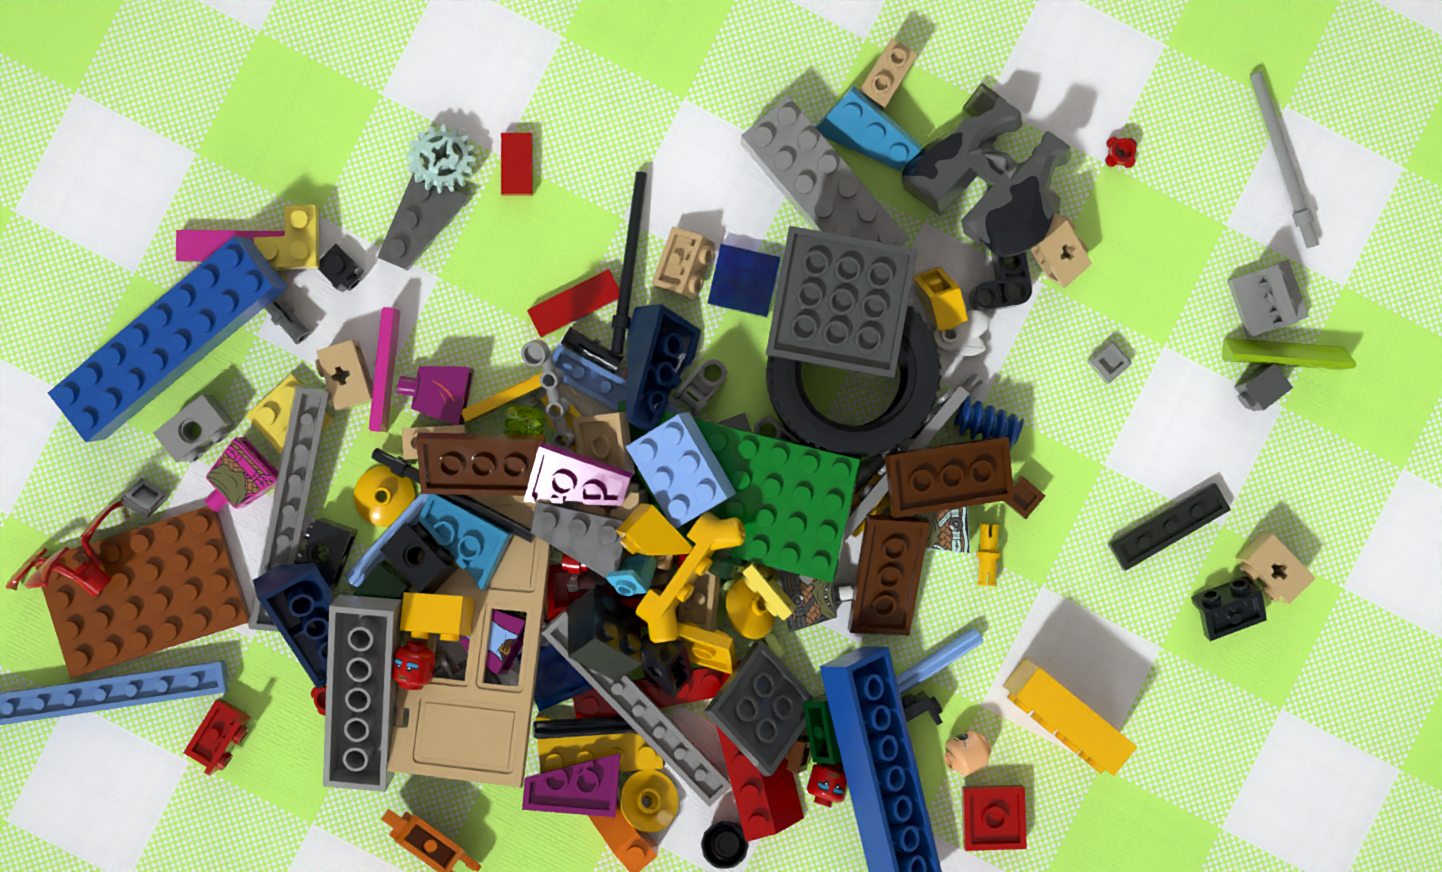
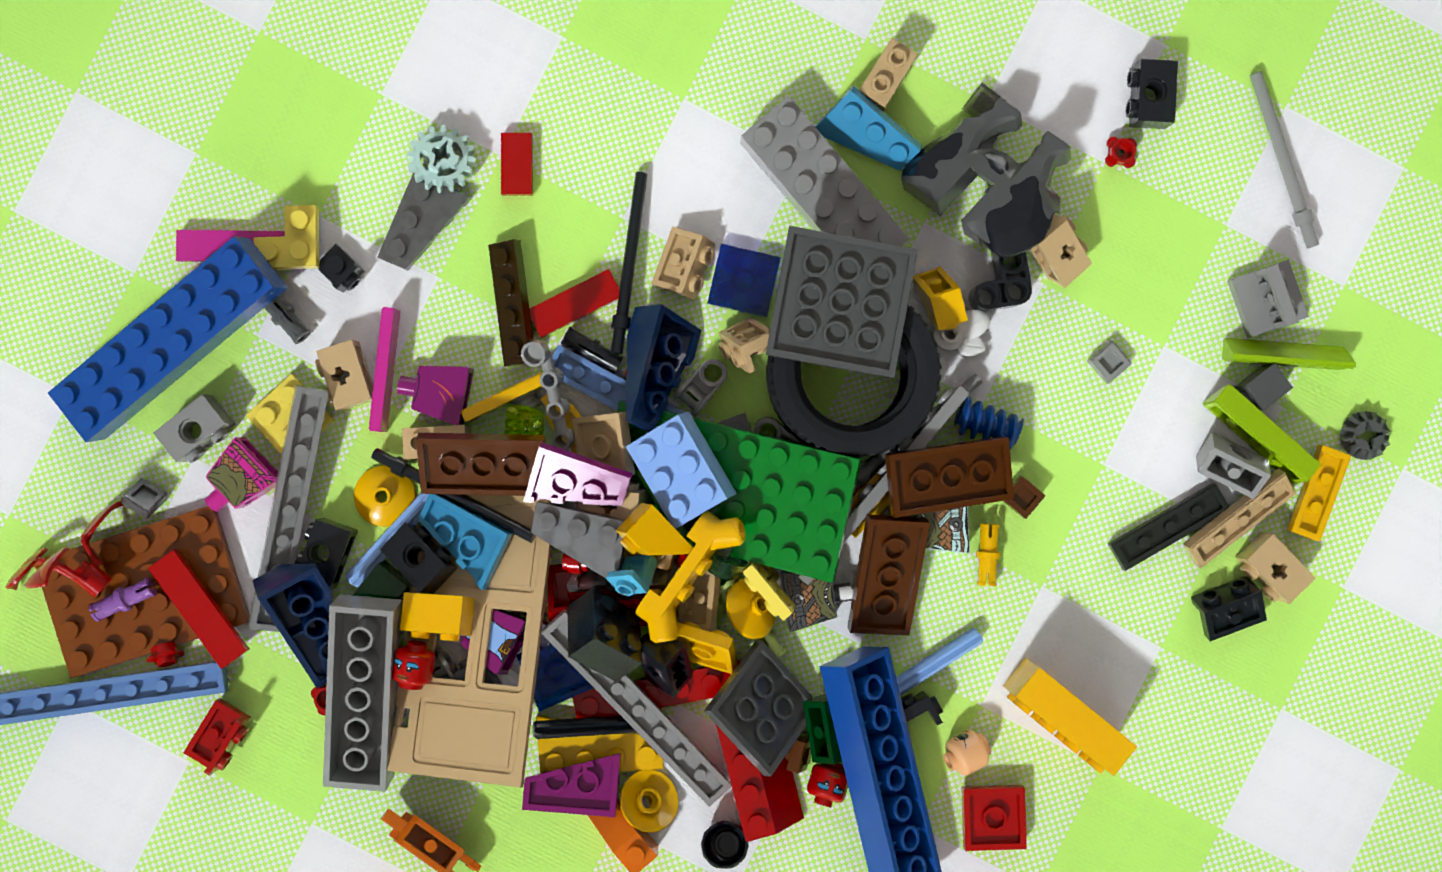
none -> medium lavender pin [88,577,157,622]
none -> red plate [146,642,185,667]
none -> red tile [148,549,250,669]
none -> dark brown plate [488,239,533,367]
none -> tan bracket [718,317,770,374]
none -> black brick [1125,59,1178,129]
none -> tan tile [1183,468,1296,568]
none -> light grey brick [1196,432,1271,499]
none -> lime slope [1202,384,1320,483]
none -> yellow plate [1286,445,1351,542]
none -> dark grey gear [1340,411,1392,460]

